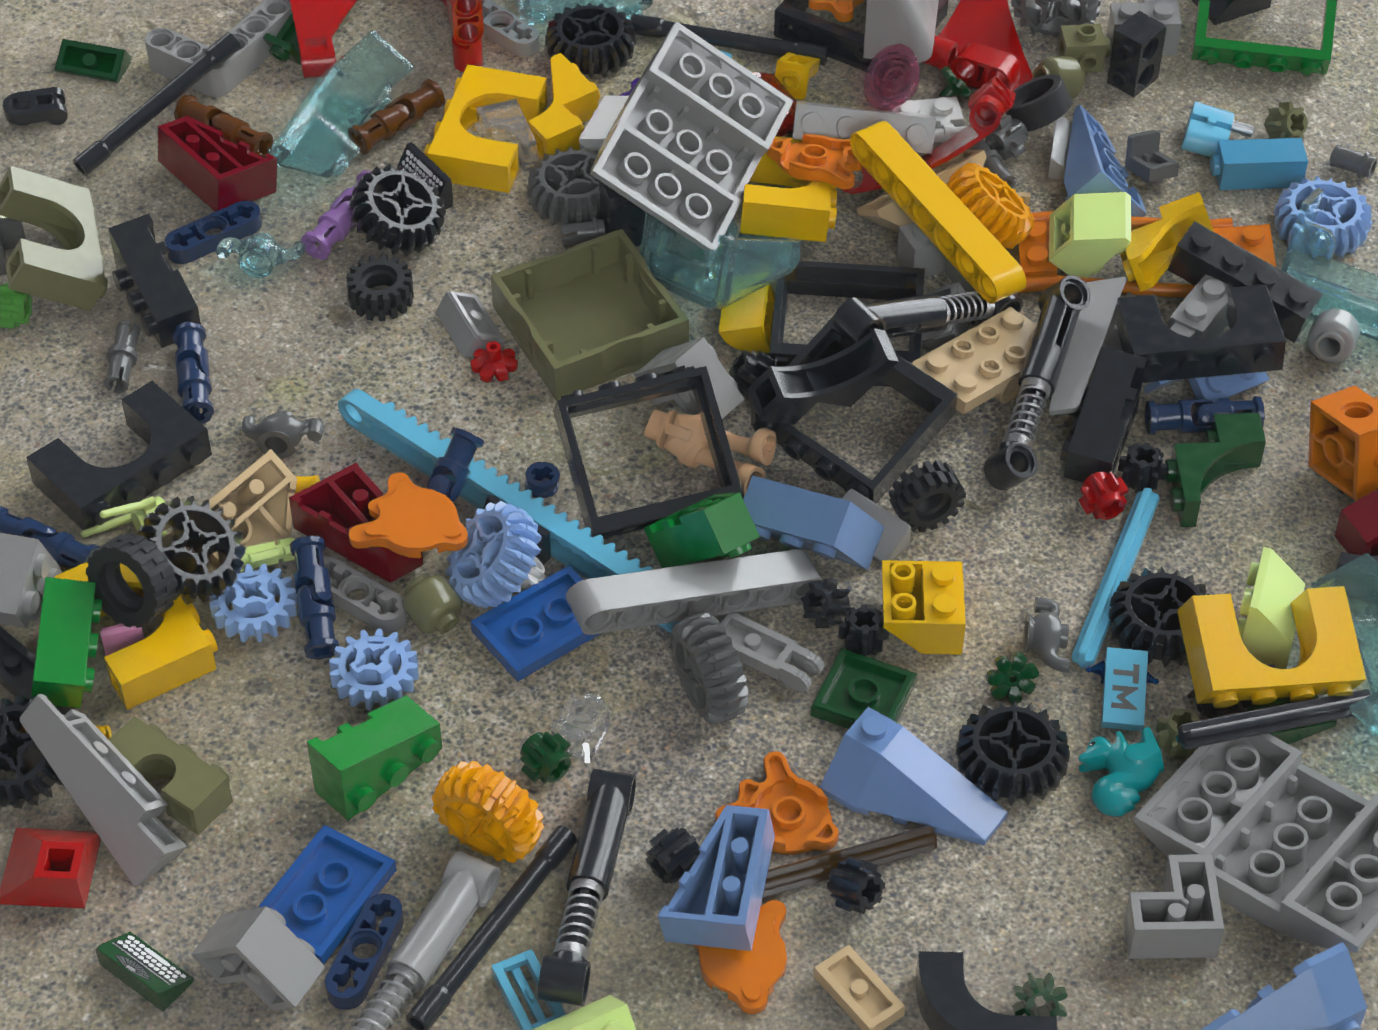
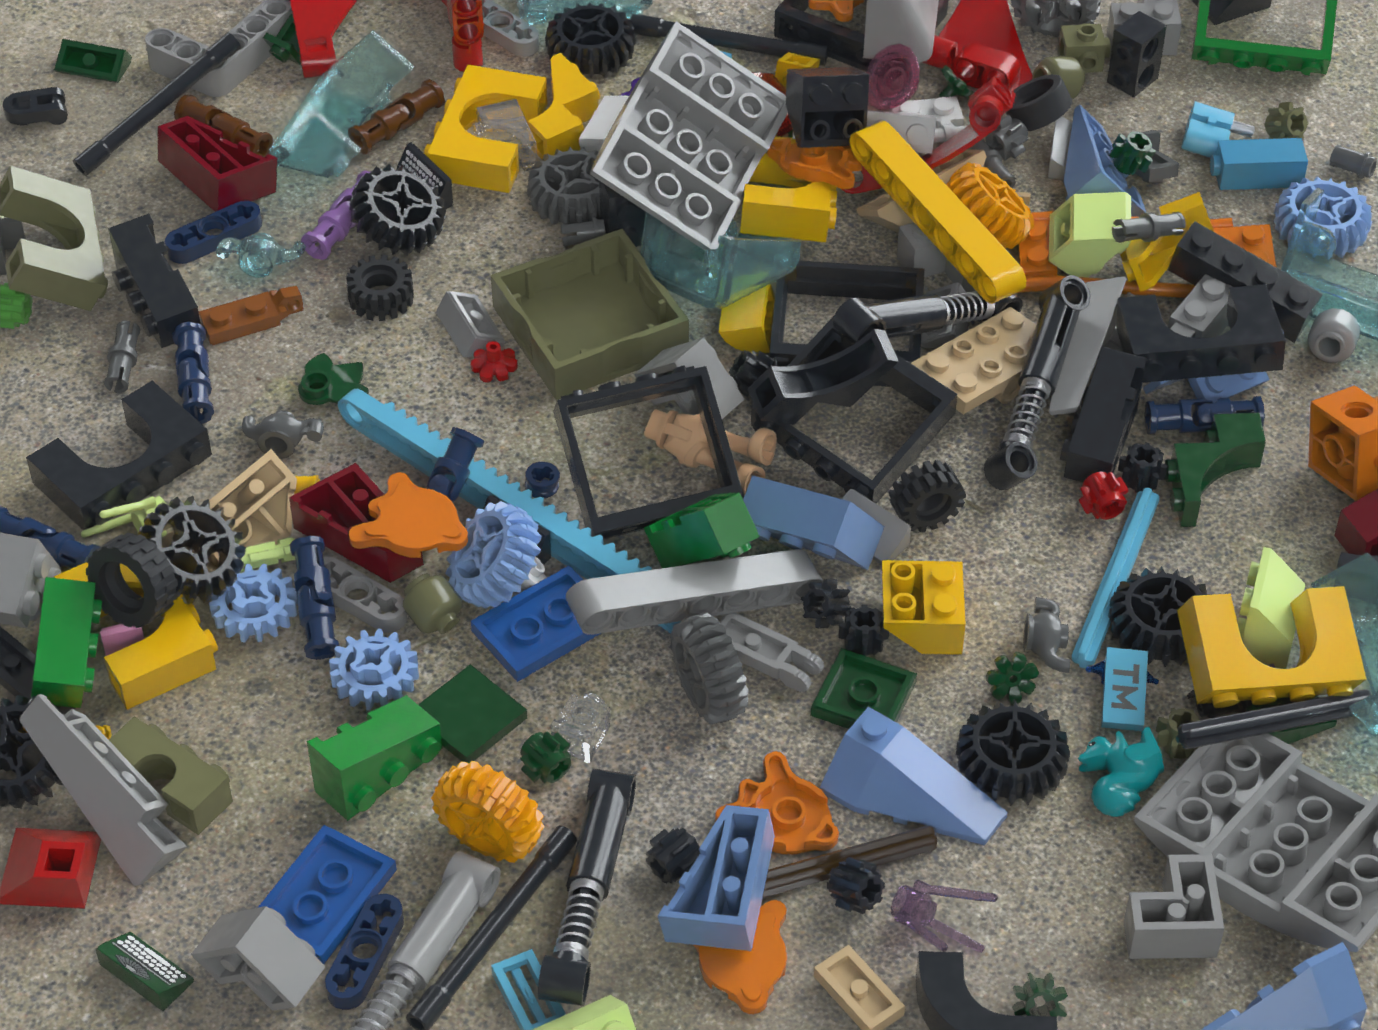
none -> dark orange hinge [199,286,303,346]
none -> dark green plate [298,353,369,405]
none -> dark green tile [418,664,528,764]
none -> black slope [786,67,870,148]
none -> clear purple plant [891,879,998,953]
none -> dark green gear [1109,131,1156,175]
none -> dark grey pin [1112,212,1186,243]

